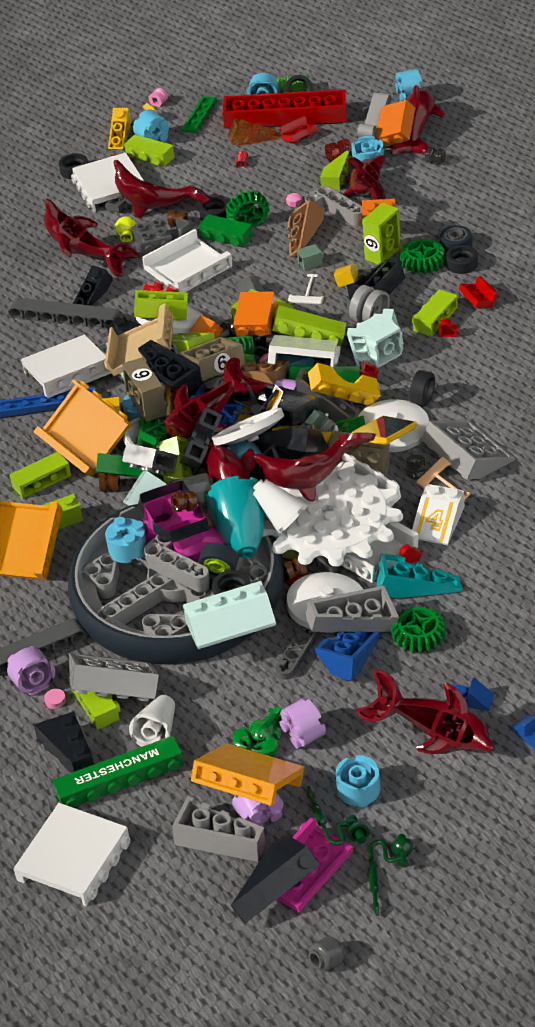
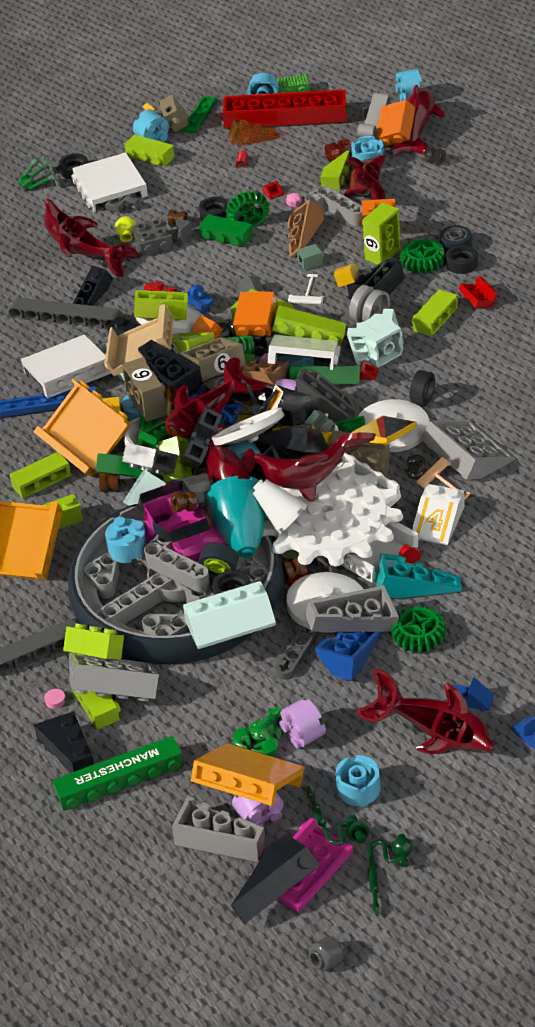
lavender brick [7,646,55,695] -> none
white panel [14,803,130,906] -> none
yellow slope [108,108,132,149] -> none
dark red animal [113,160,212,218] -> none
white cone [129,695,175,747] -> none
white panel [142,229,233,292] -> none
bright pink wheel [149,88,168,107] -> none
red bracket [279,116,318,144] -> none
black tyre [284,75,313,93] -> none
yellow arch [308,363,381,406] -> none
red tile [439,319,459,337] -> none
none -> plant [18,153,59,191]
none -> lime brick [63,623,124,660]
none -> dark tan torso [160,94,188,132]
none -> blue hips [186,284,214,313]
none -> red slope [262,181,284,199]

